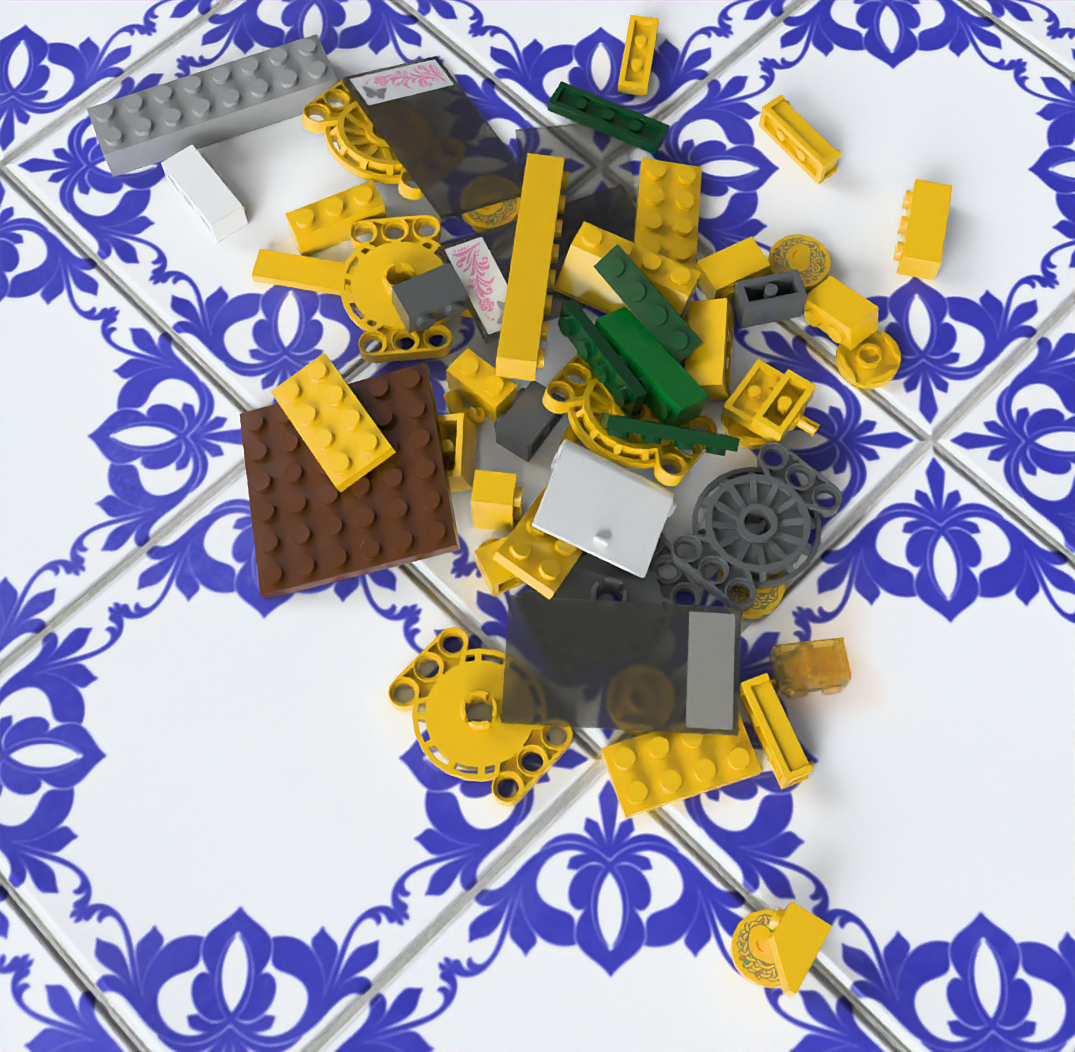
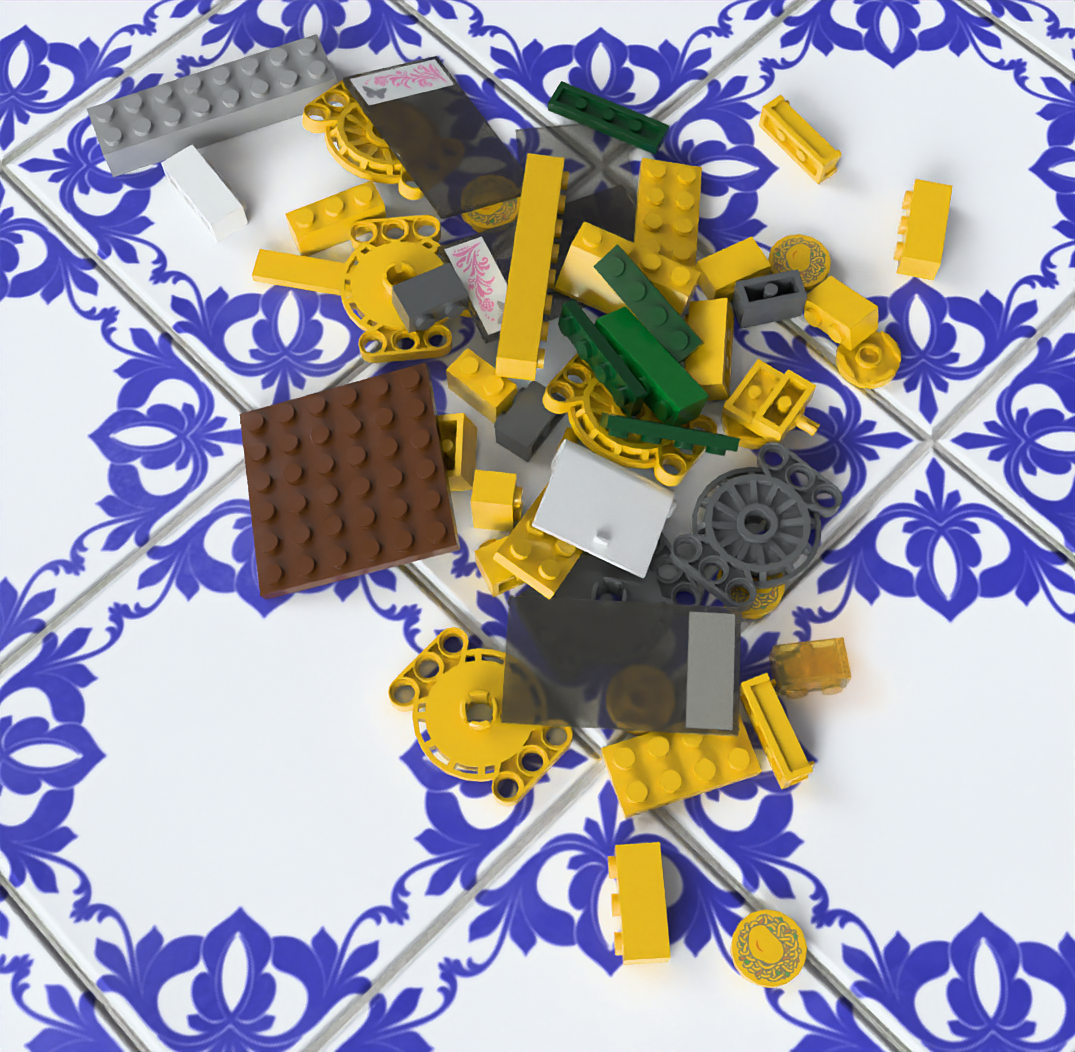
yellow plate [271,353,396,492] -> none
yellow arm [443,390,486,428] -> none
yellow plate [617,15,659,96] -> none
yellow slope [767,901,832,998] -> none
none -> yellow brick [608,842,671,965]

